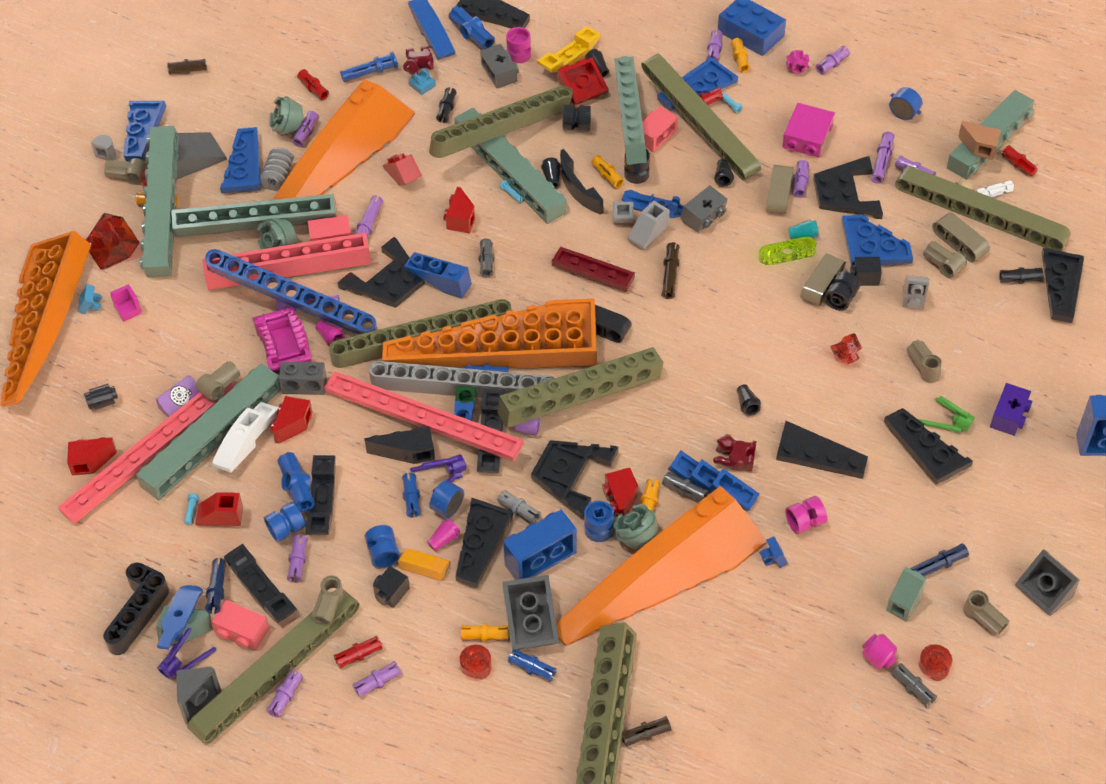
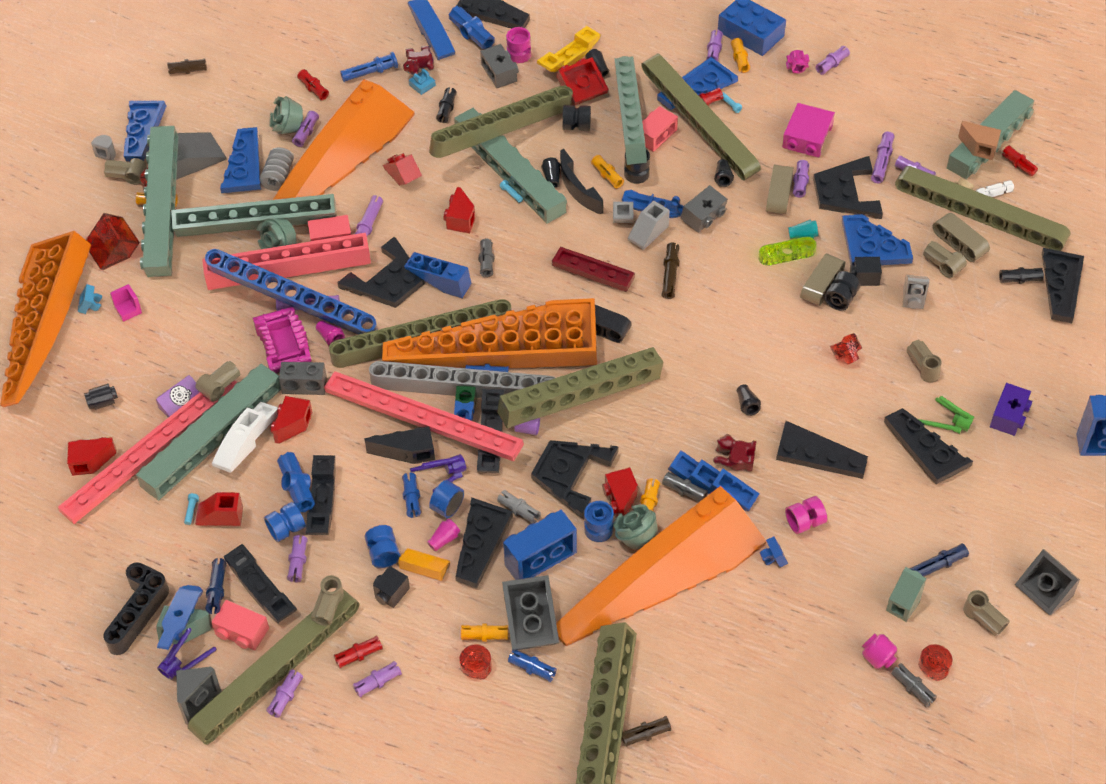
blue piece [889,87,923,120] -> none

